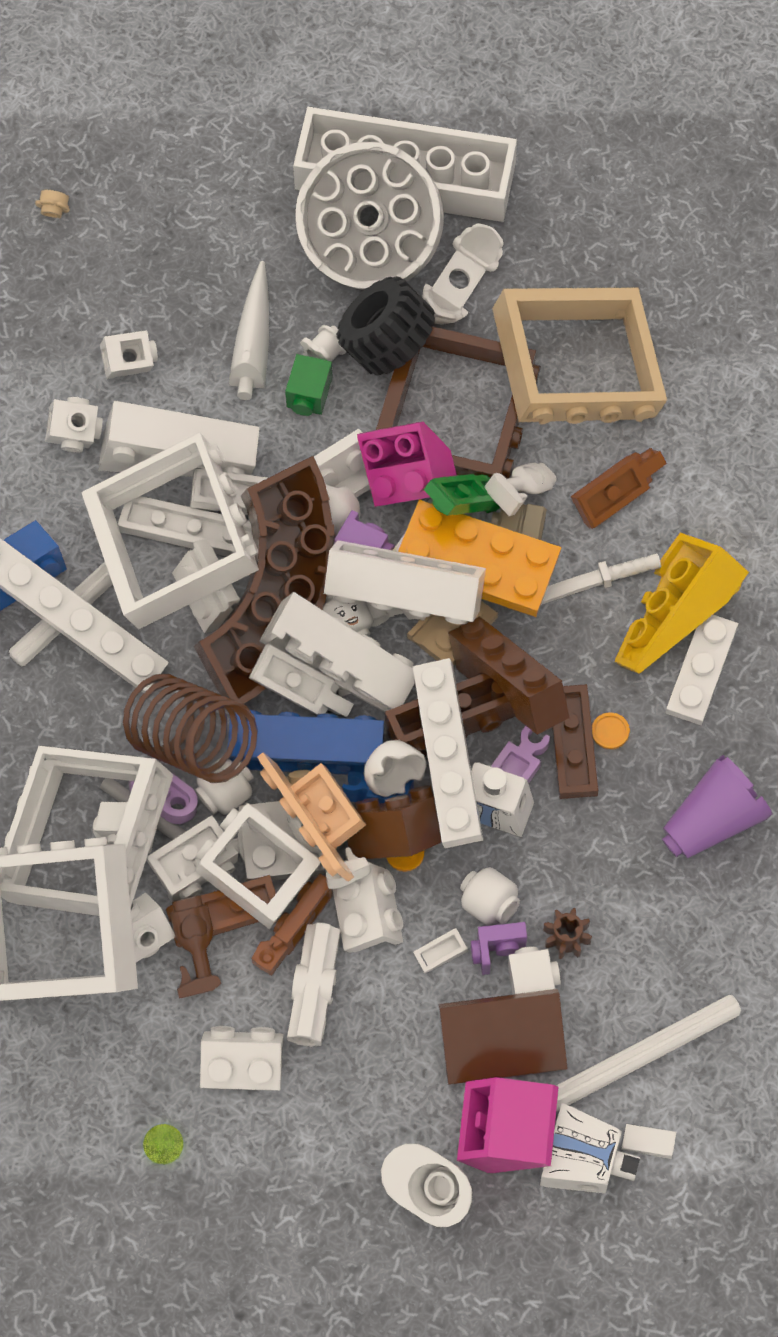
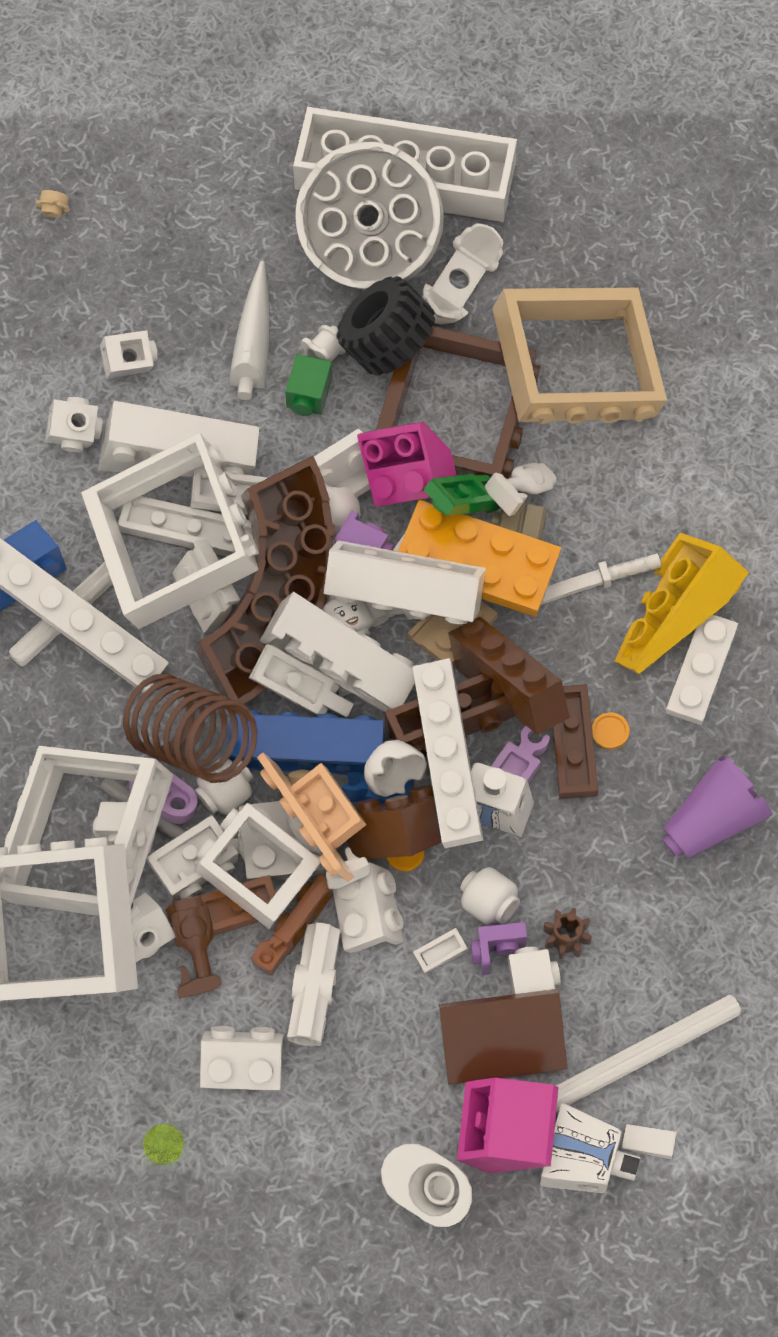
dark orange hinge [570,448,667,529] -> none

